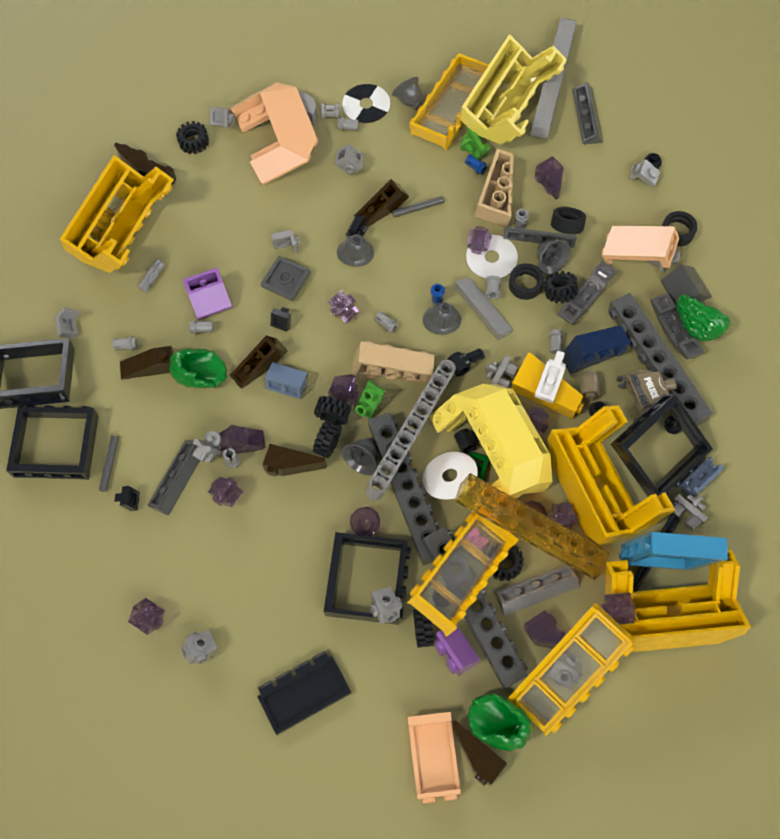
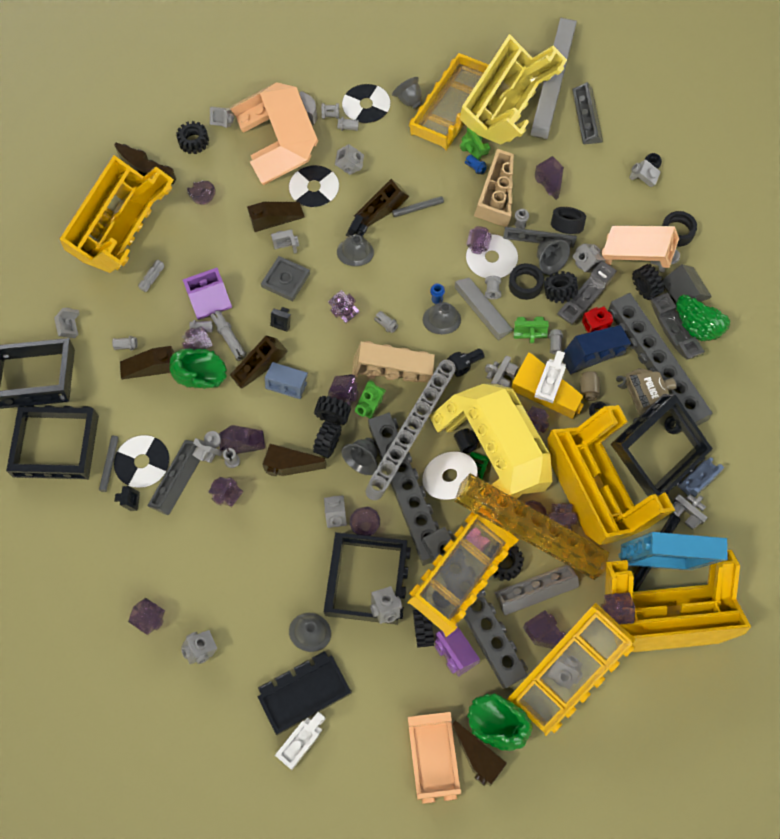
none -> sticker [114,435,169,488]
none -> brick [182,326,213,349]
none -> hair [187,181,216,205]
none -> light grey pin [210,311,247,361]
none -> dark brown slope [247,202,305,232]
none -> white hinge [275,712,326,770]
none -> sticker [289,165,339,207]
none -> dark grey hat [289,613,331,652]
none -> light grey bracket [324,495,347,528]
none -> bright green hips [513,317,549,344]
none -> light grey brick [572,243,606,273]
none -> red brick [582,306,613,333]
none -> black tyre [632,264,664,300]

